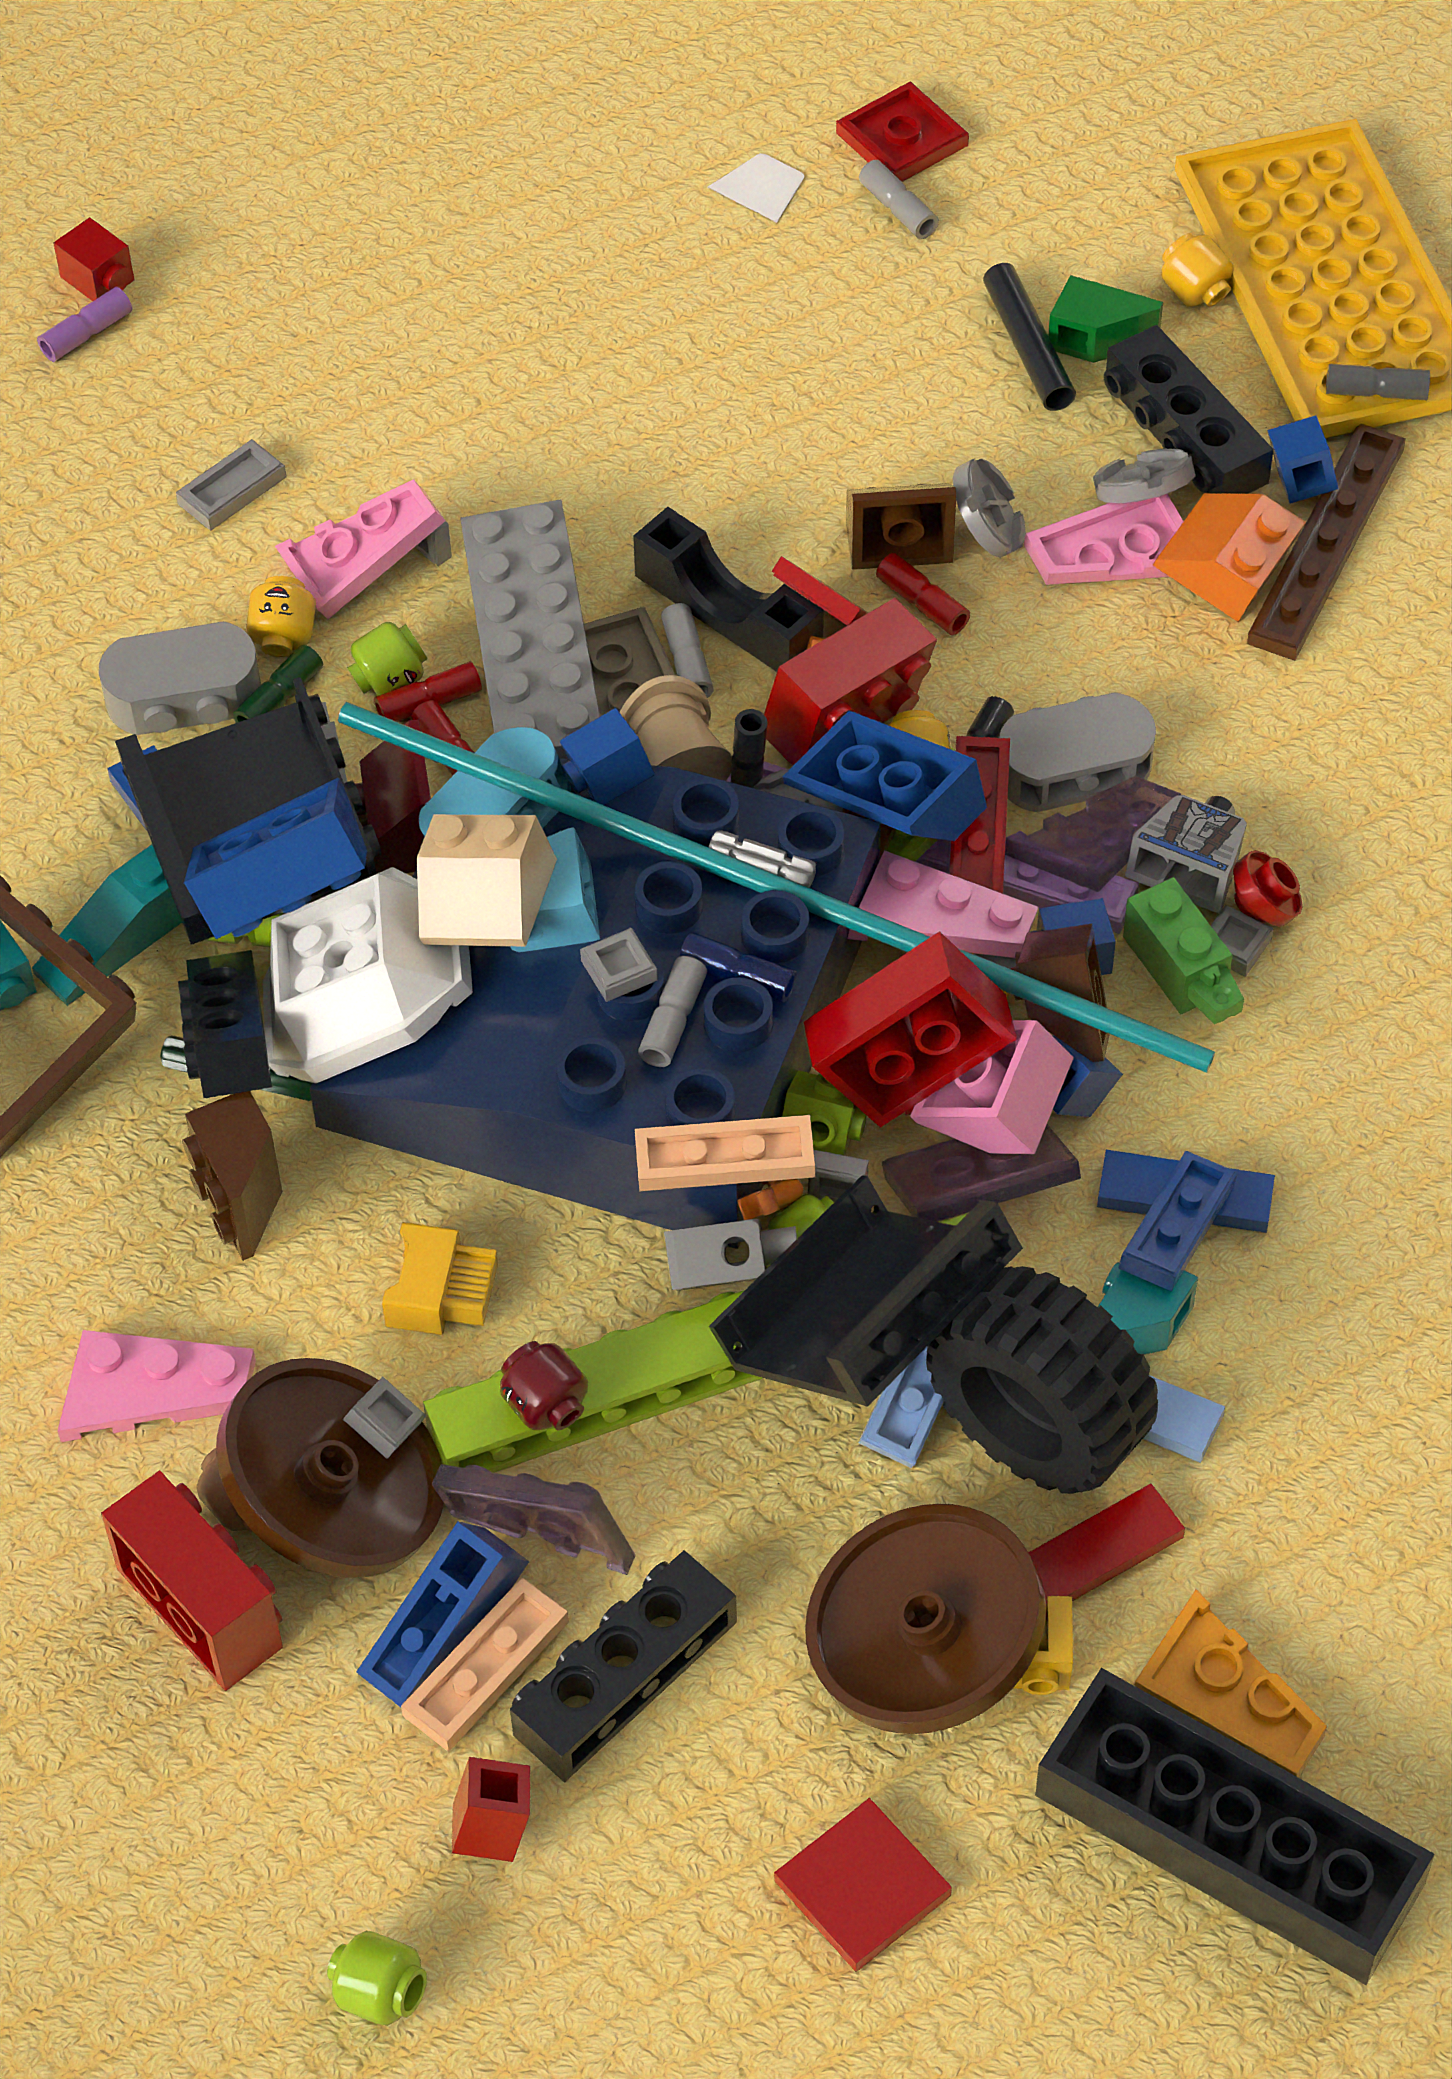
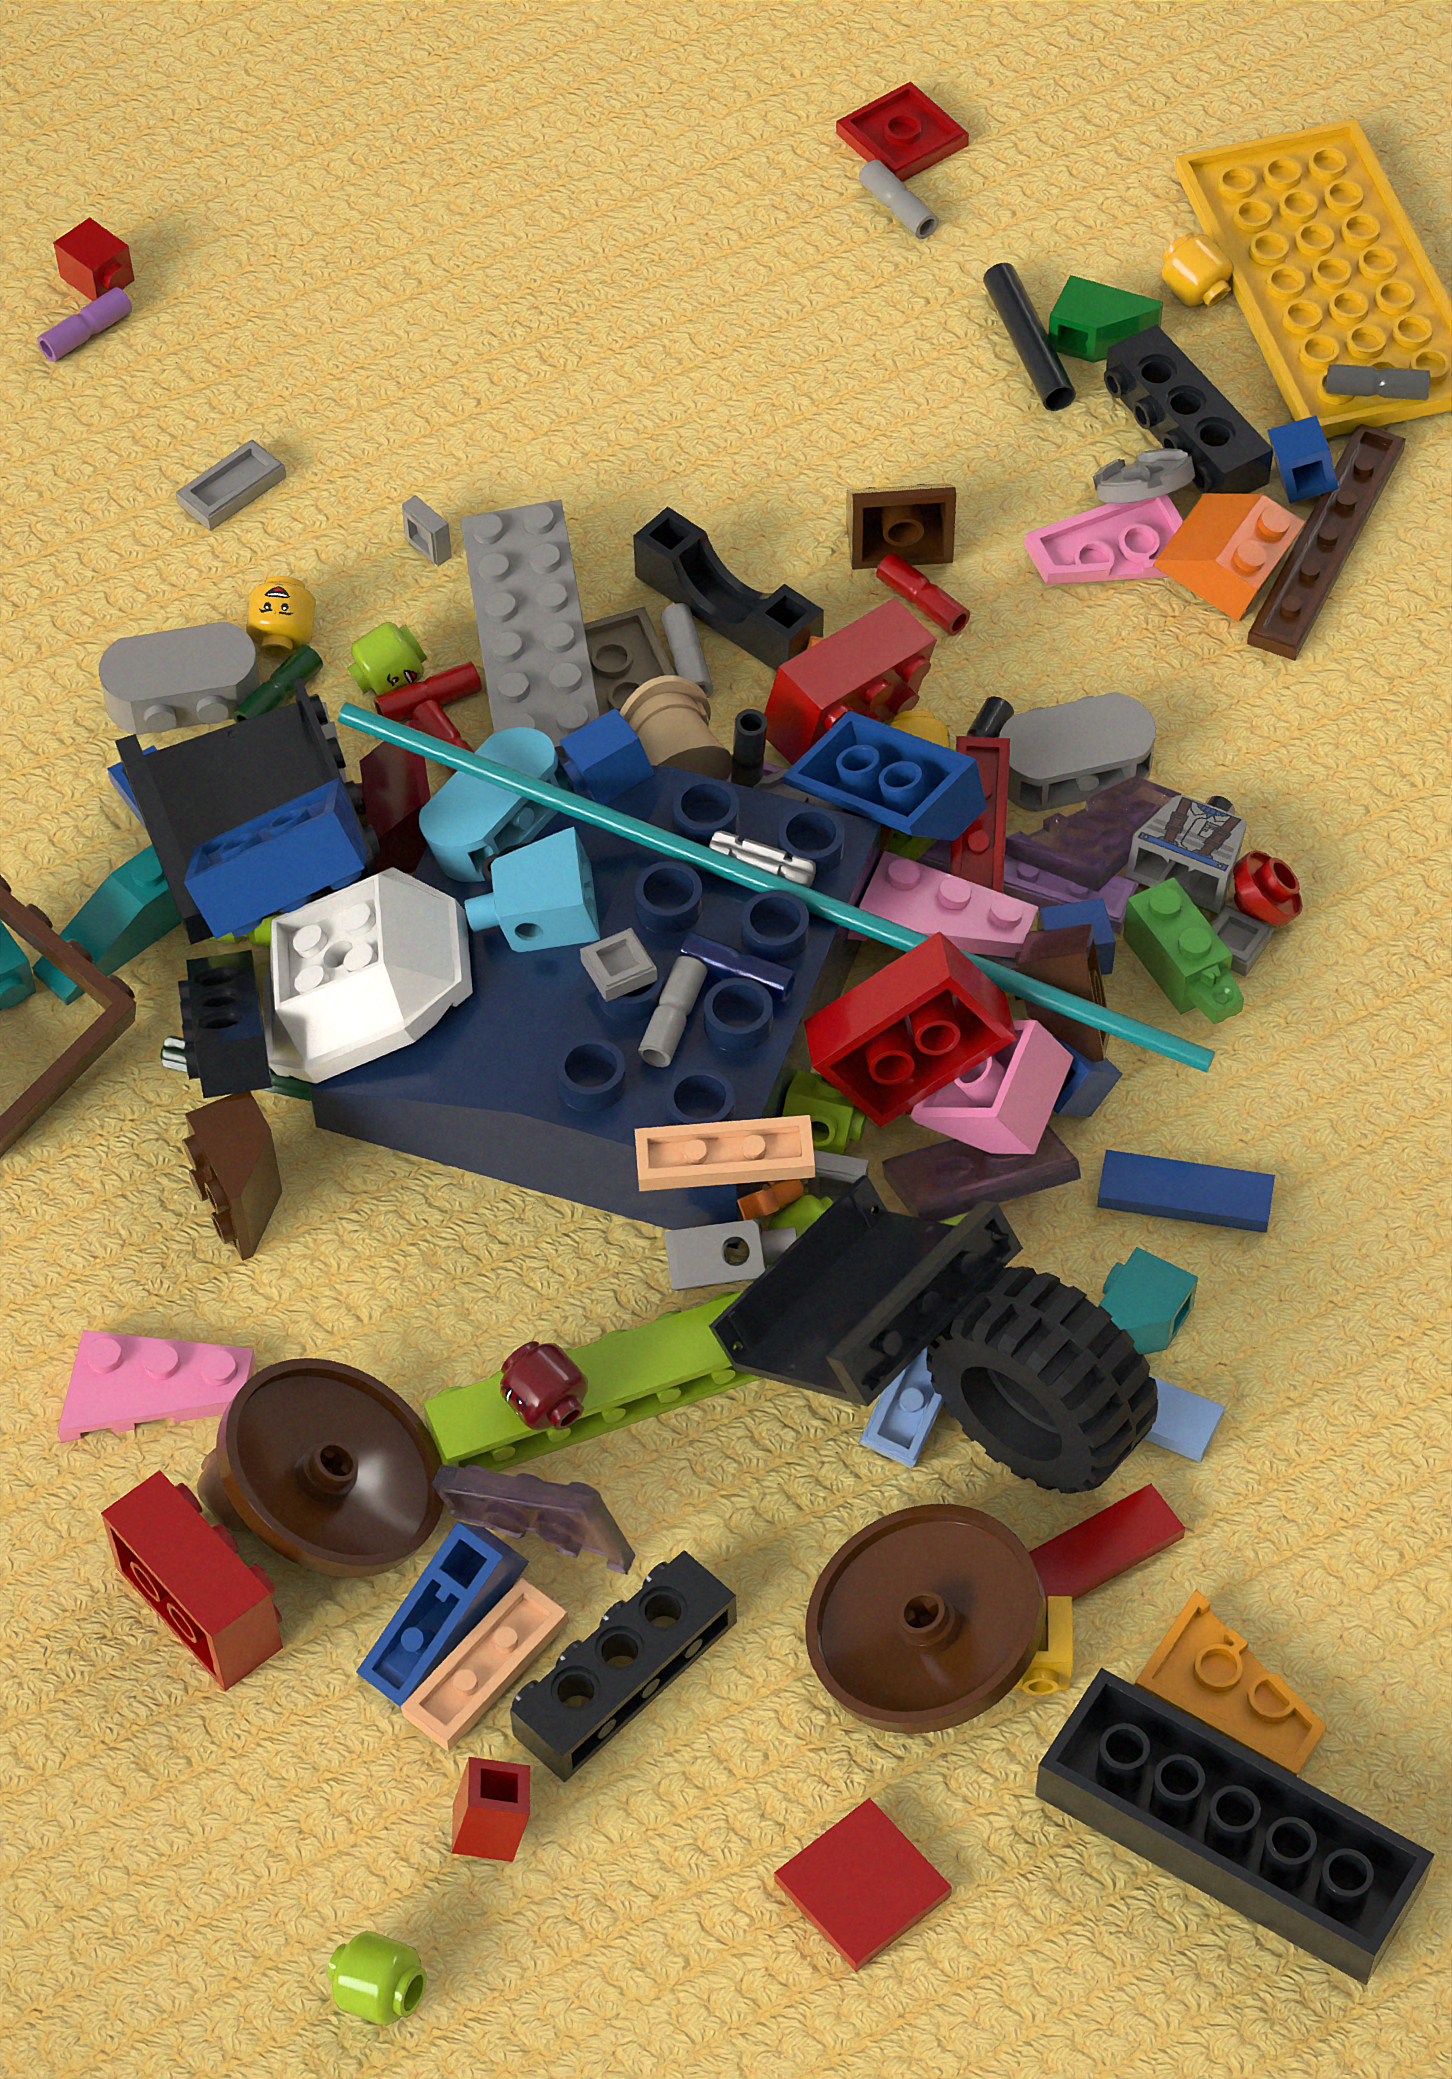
bright pink wing [275,479,446,619] -> none
light grey tile [343,1377,427,1459] -> none
yellow piece [382,1222,498,1335] -> none
slope [417,814,557,947] -> none
white sticker [708,153,804,223] -> none
red tile [772,556,868,626] -> none
light grey tile [953,458,1026,558] -> none
blue tile [1118,1151,1238,1291] -> none

